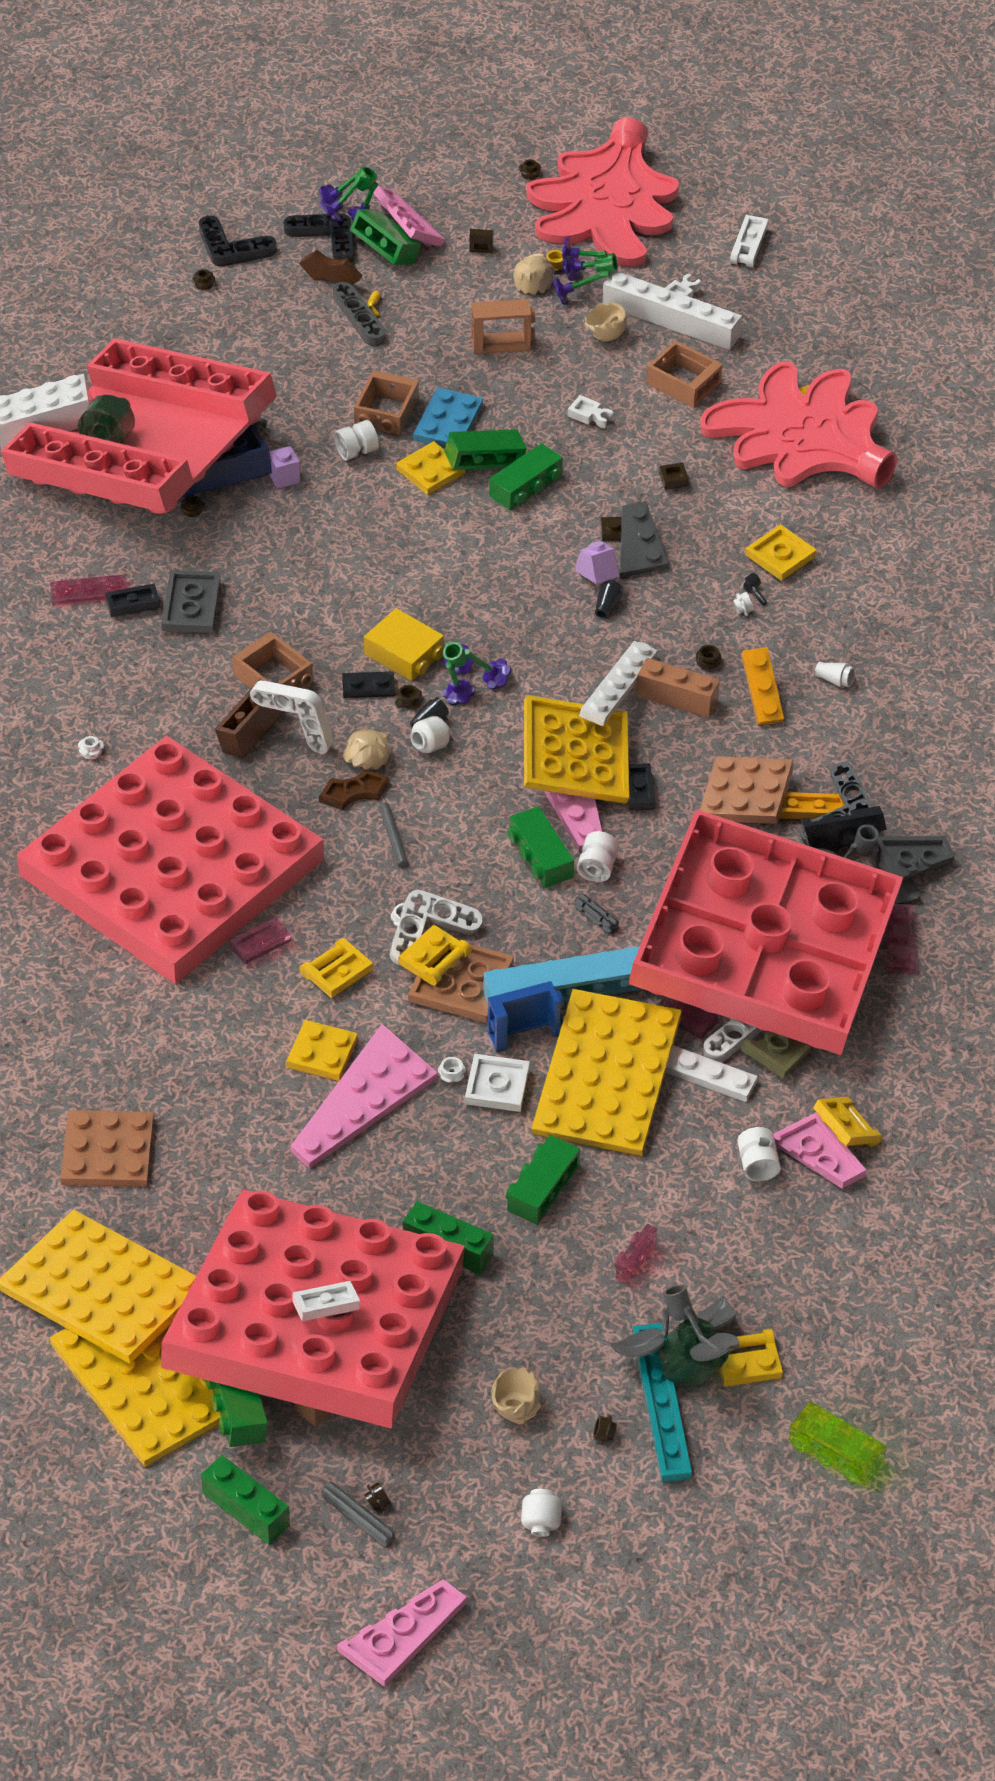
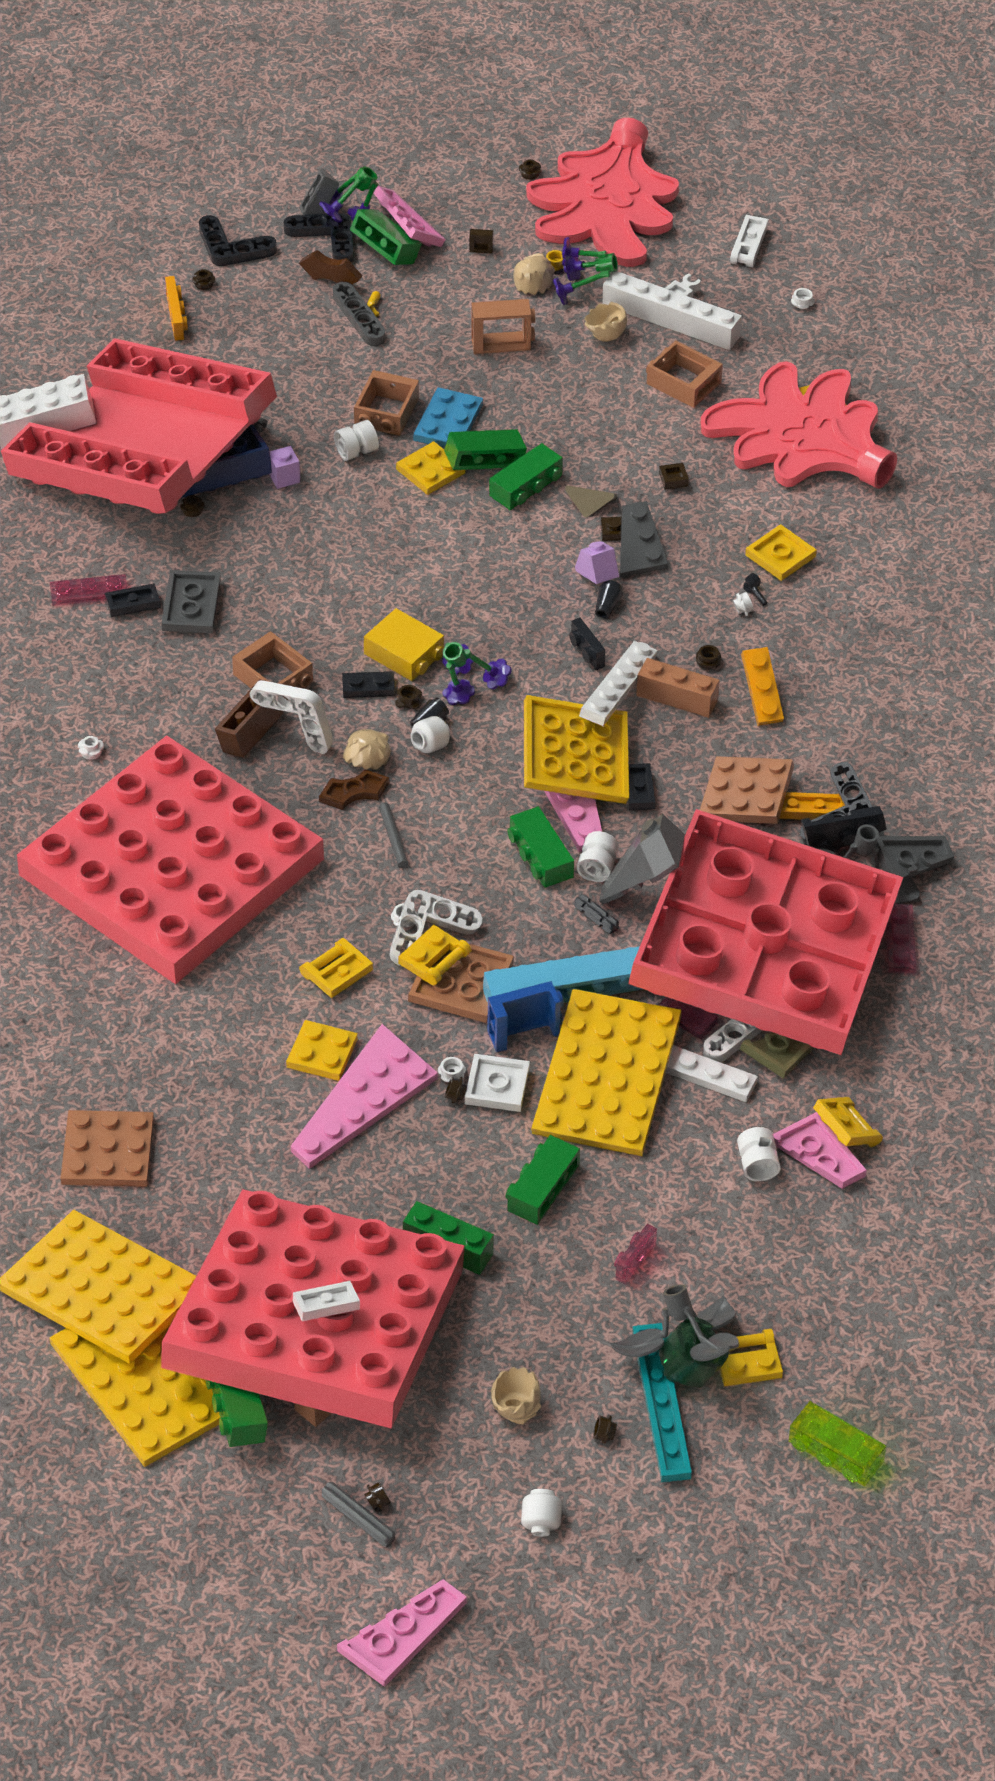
clear green brick [78,395,135,444] -> none
green brick [201,1455,290,1545] -> none
clear pink plate [230,917,291,965] -> none
white plate [567,395,613,428] -> none
white cone [815,662,856,688] -> none
none -> light orange plate [165,276,188,341]
none -> dark grey slope [299,168,339,215]
none -> dark brown plate [444,1077,467,1104]
none -> dark tan slope [565,485,618,518]
none -> black plate [569,617,605,670]
none -> dark grey wedge [599,814,685,904]
none -> white plate [791,288,814,309]

